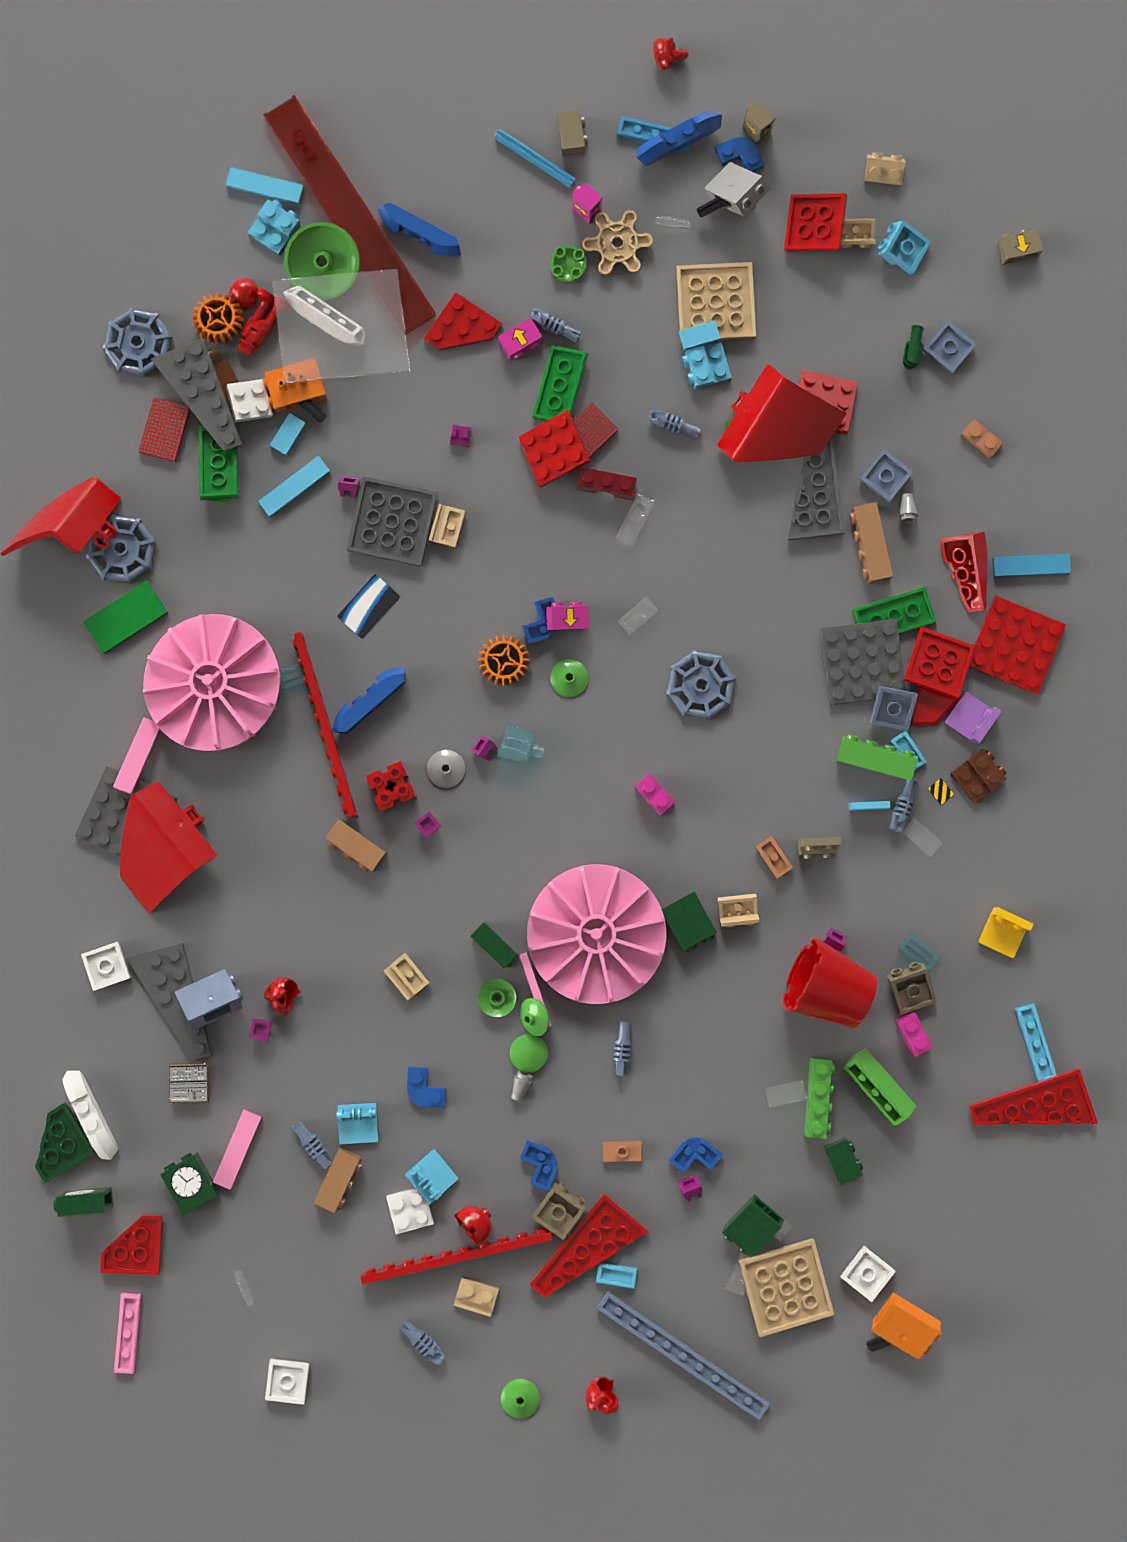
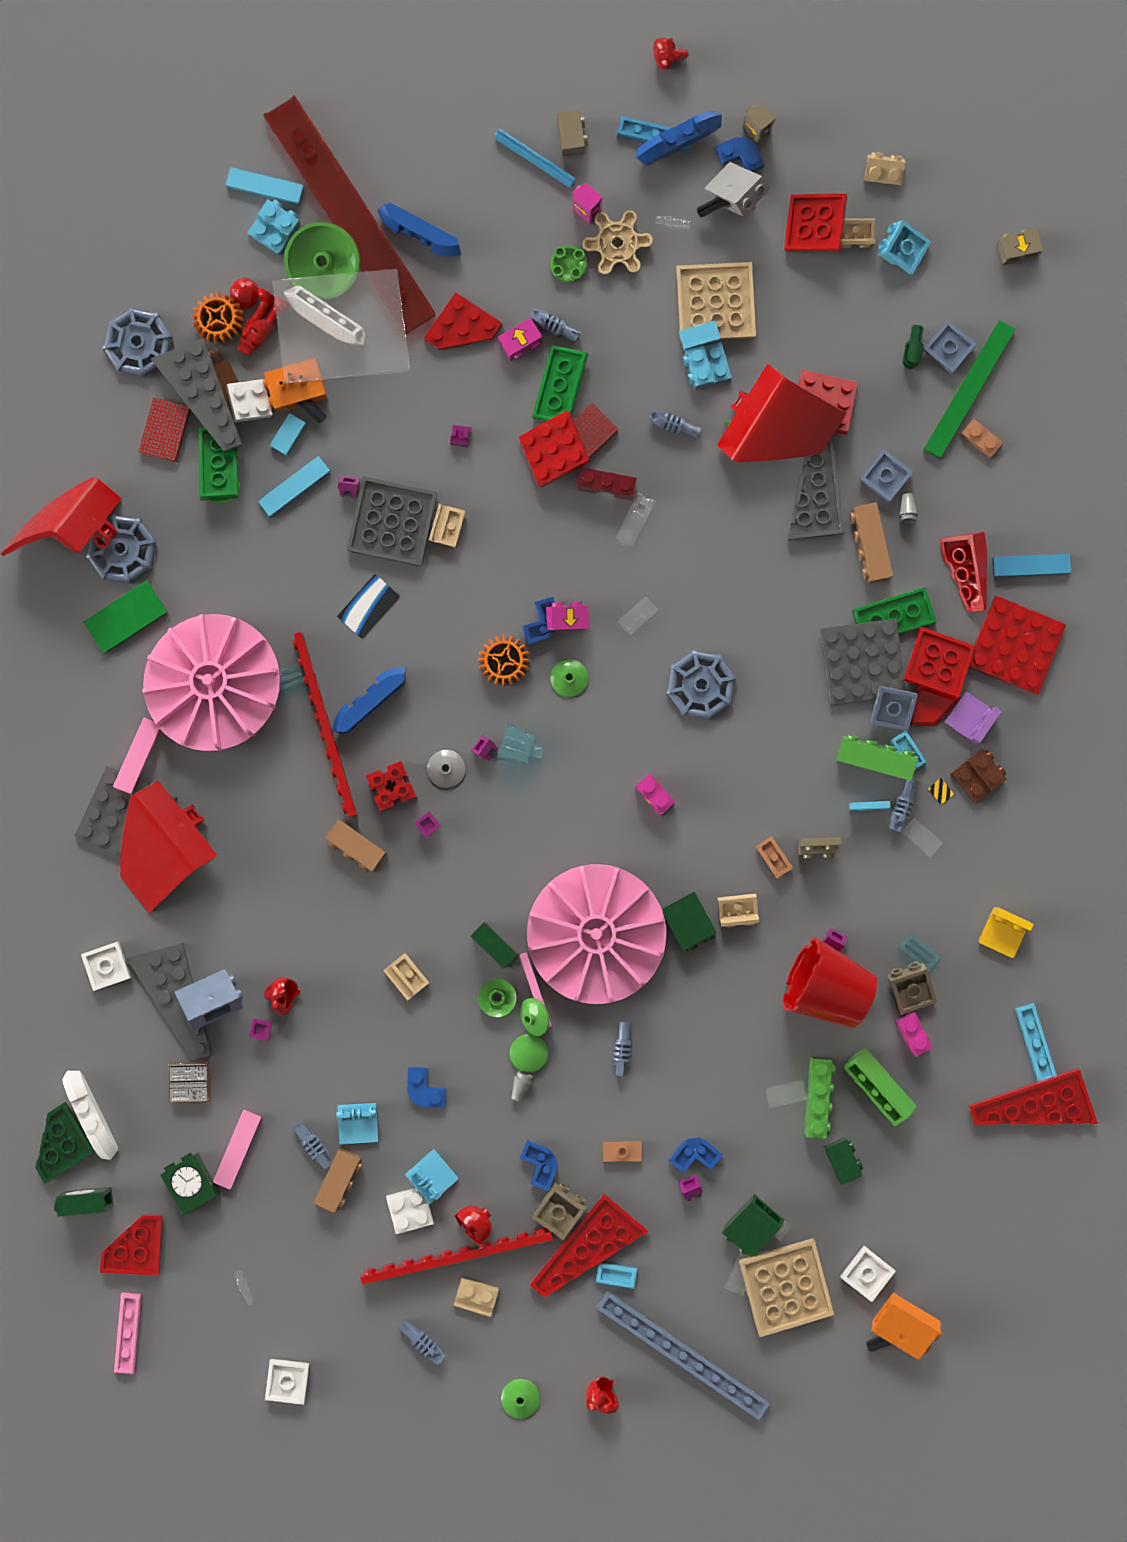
none -> green tile [923,320,1015,459]

